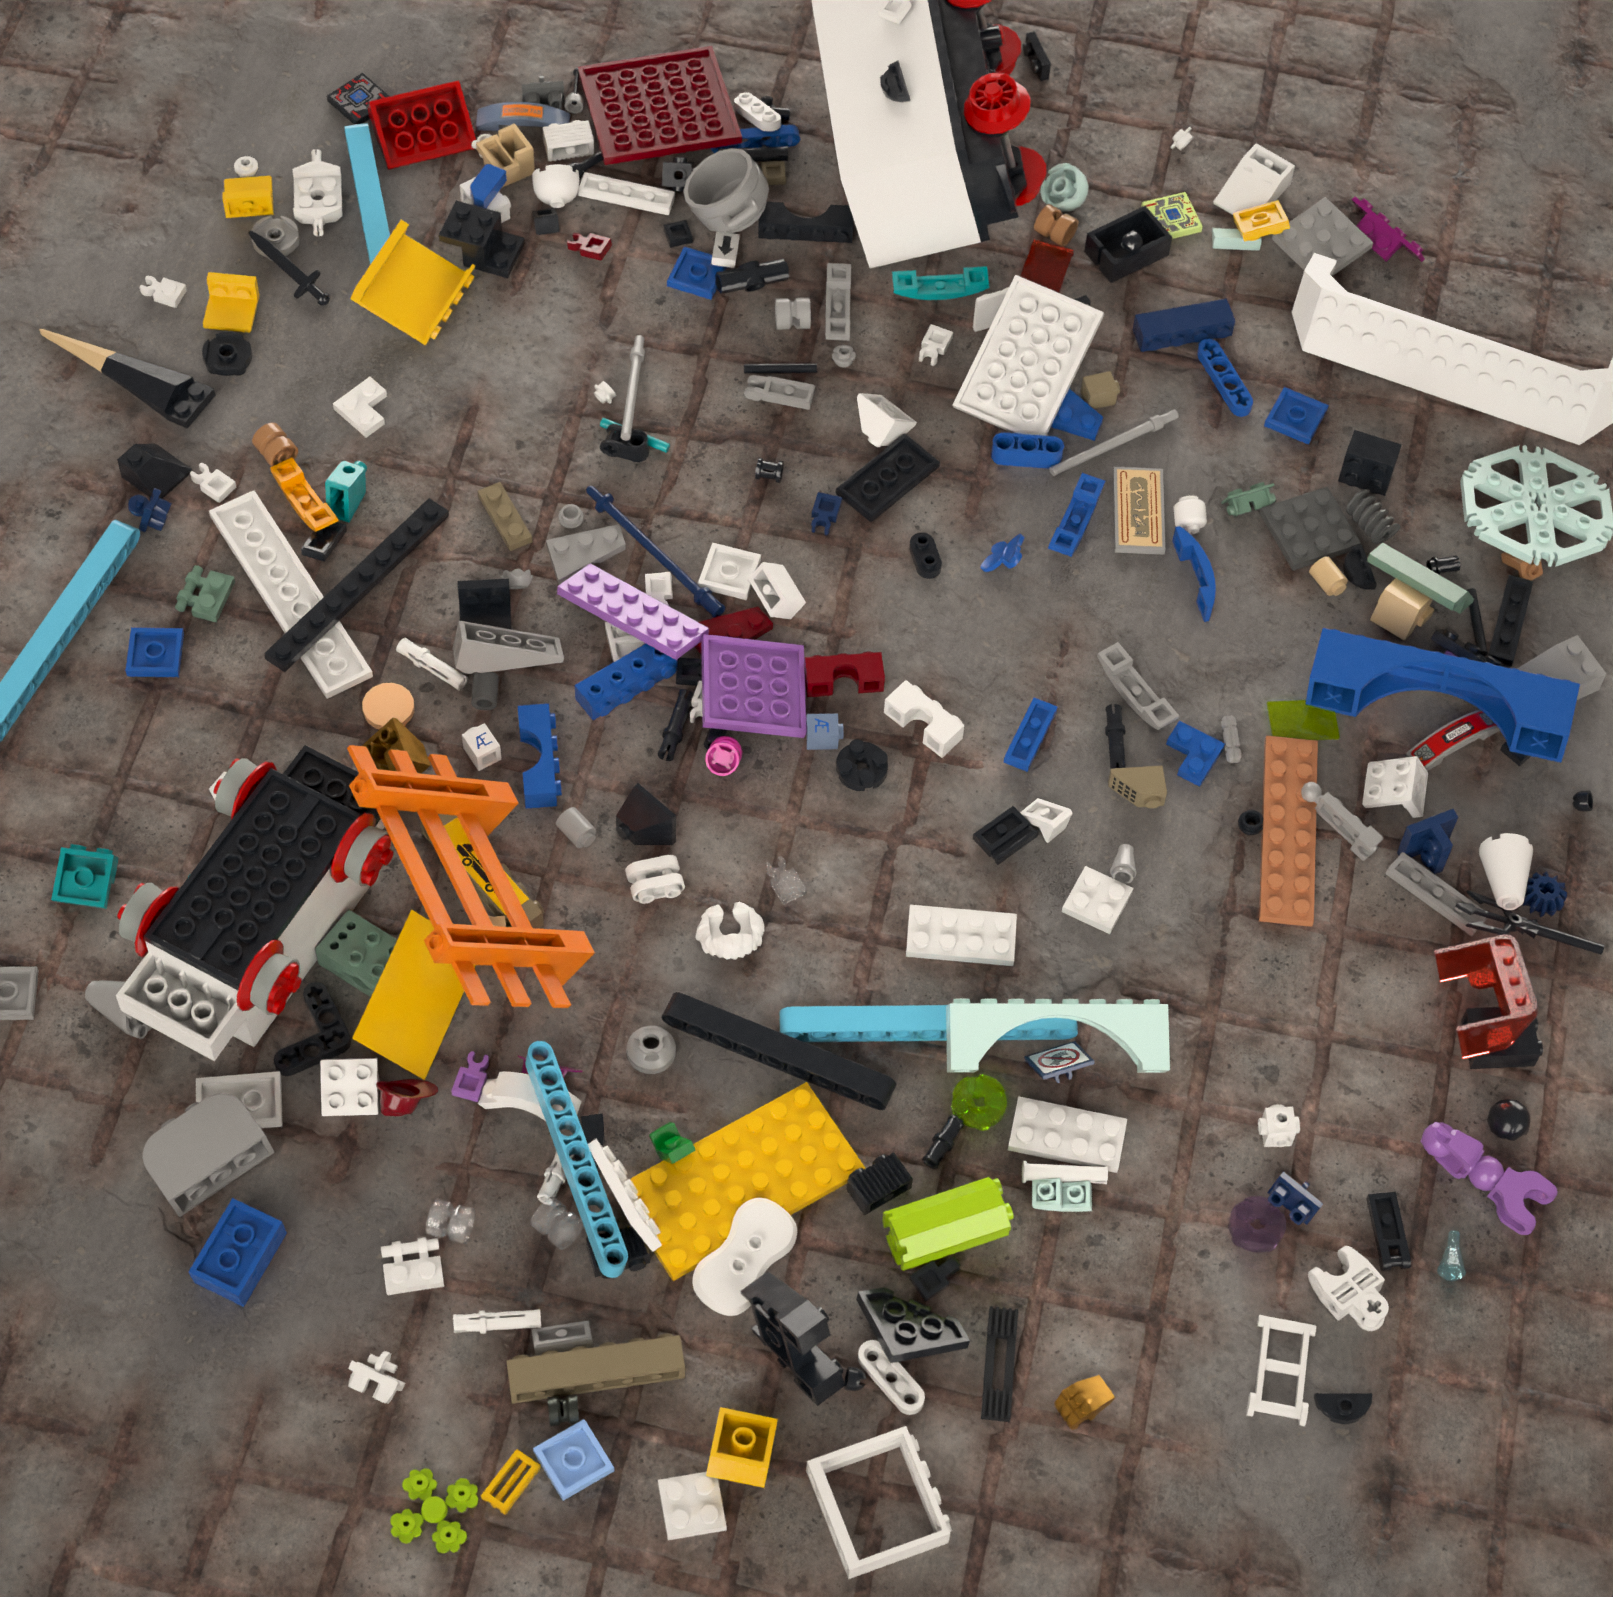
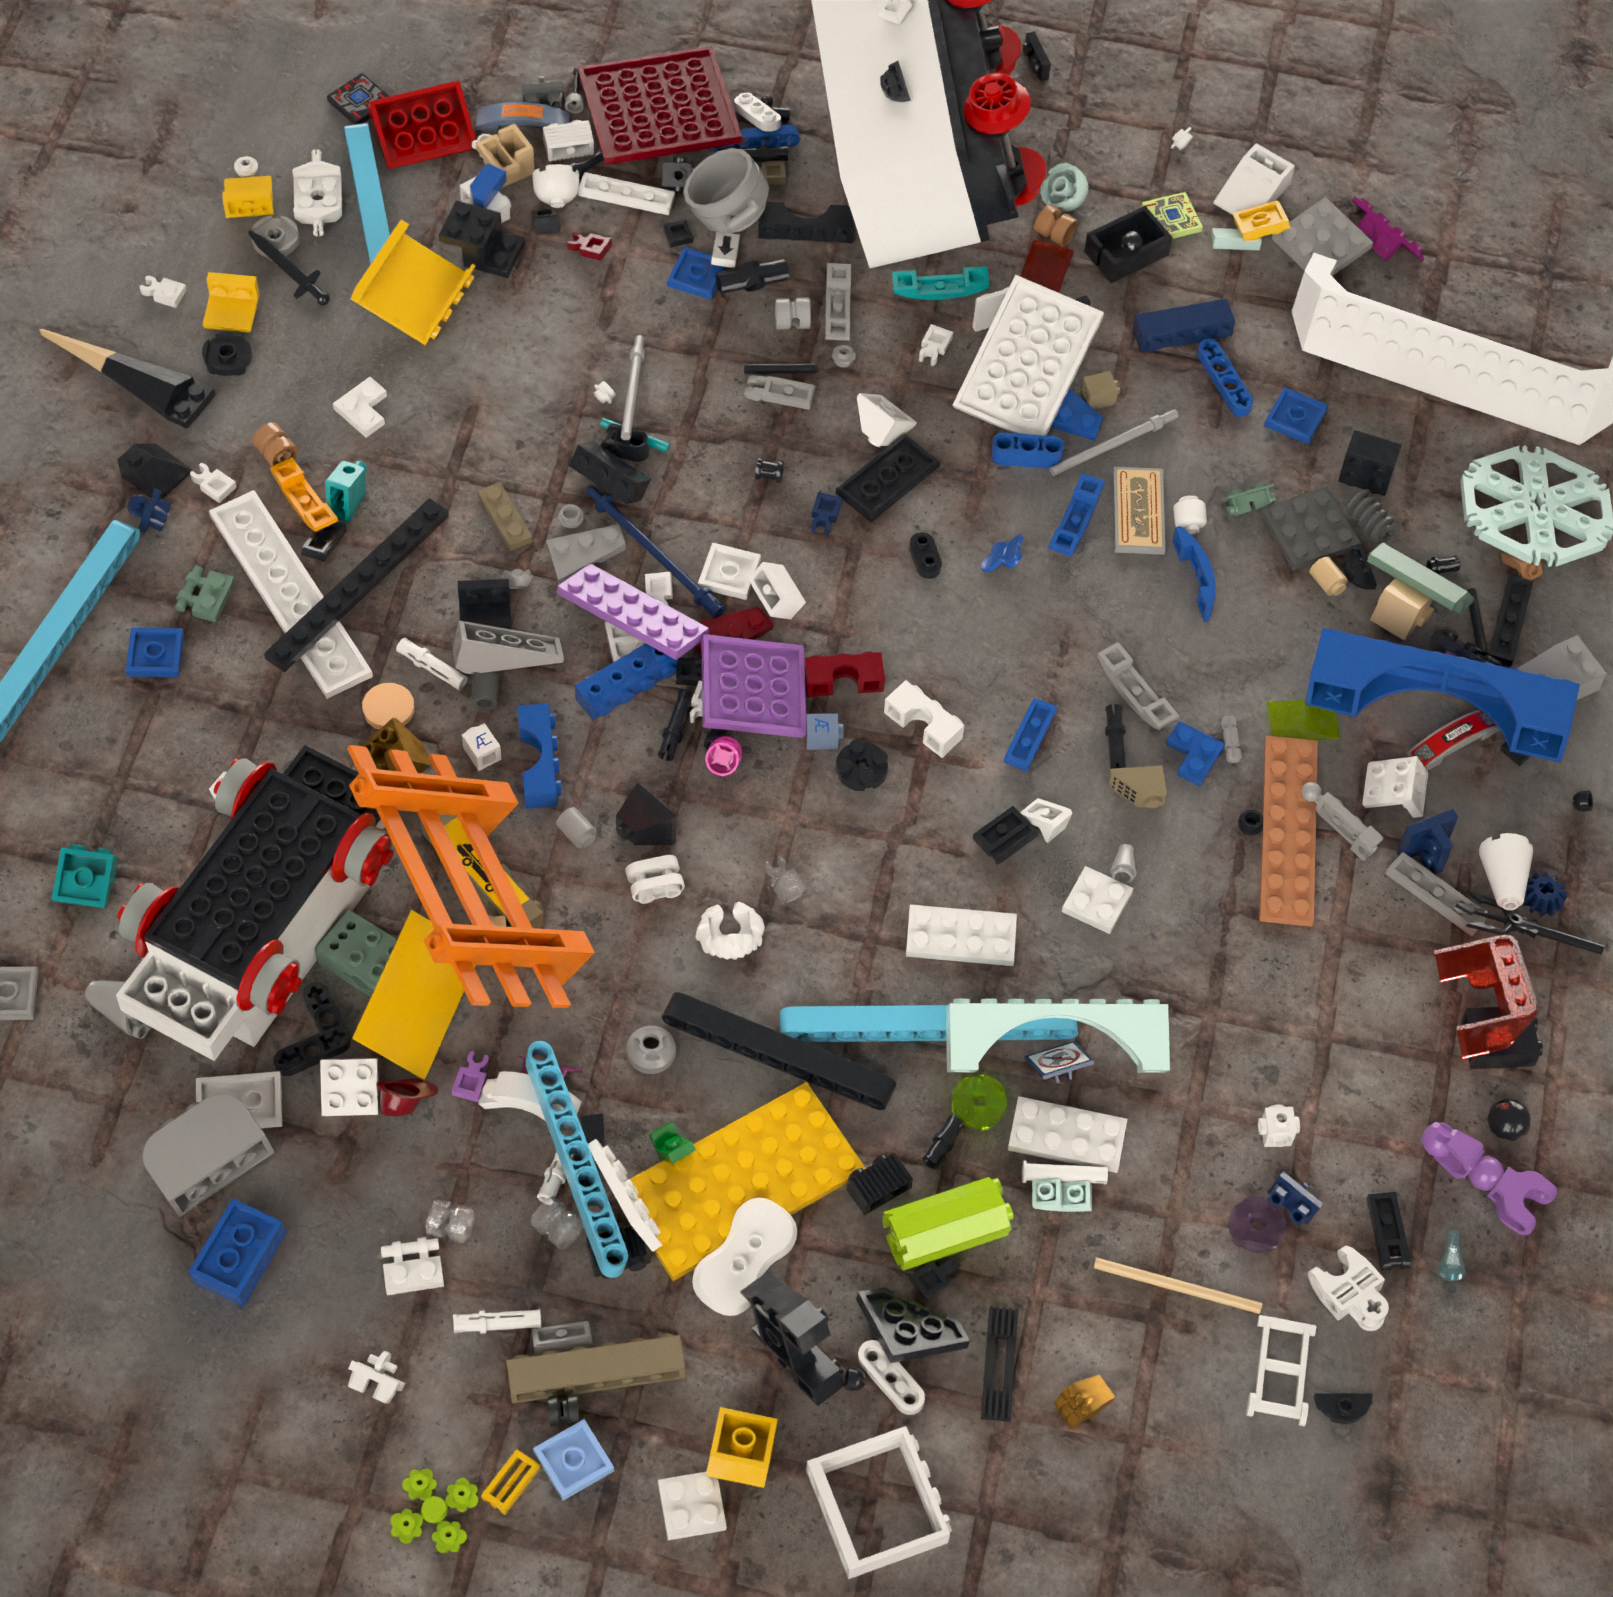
none -> black brick [569,441,651,504]
none -> tan piece [1094,1257,1263,1314]

